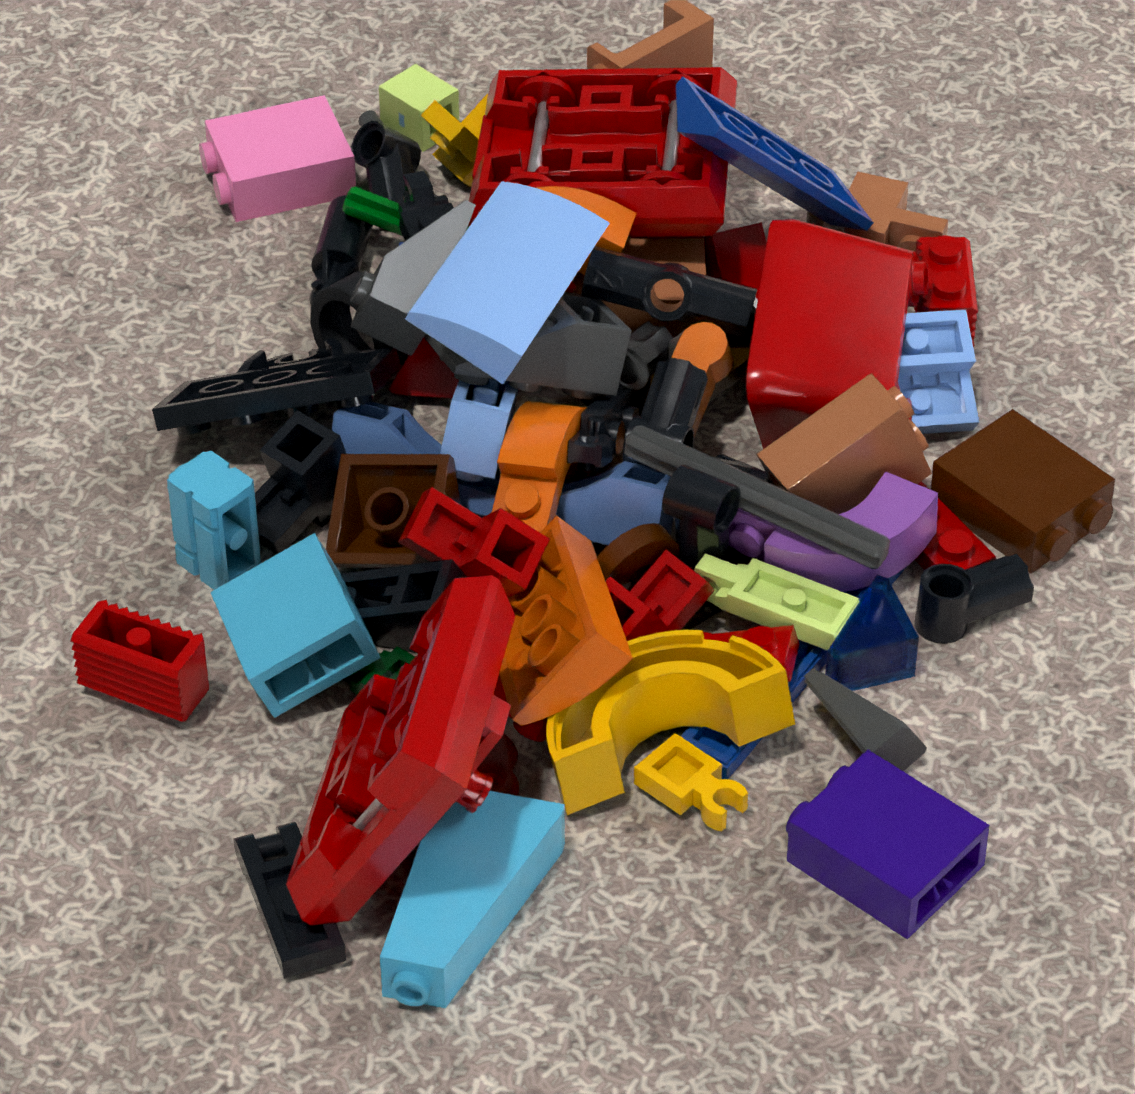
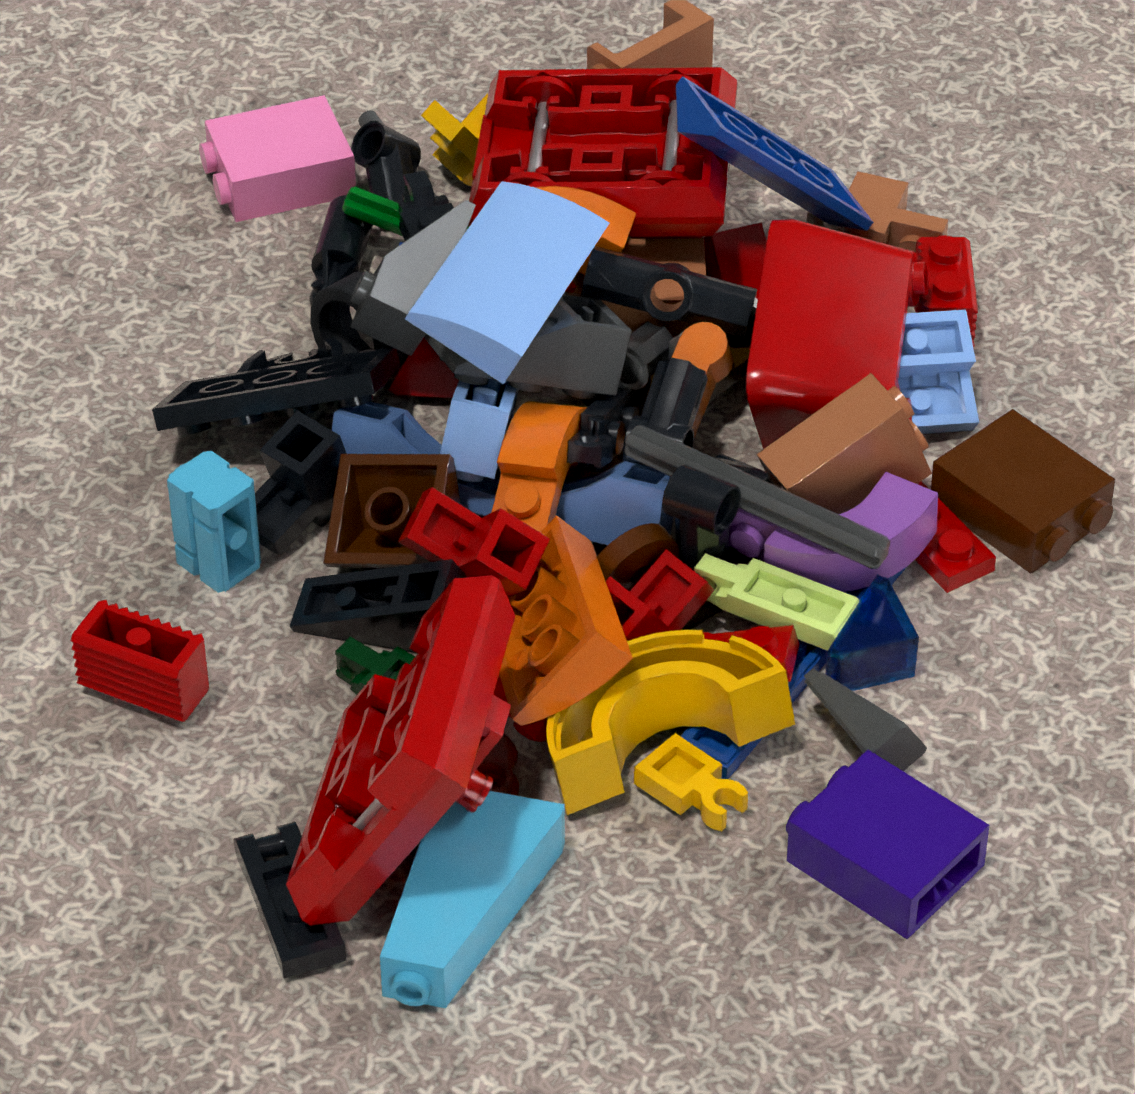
medium azure brick [210,533,381,718] -> none
yellowish green brick [379,64,460,152] -> none
black piece [914,554,1034,644] -> none

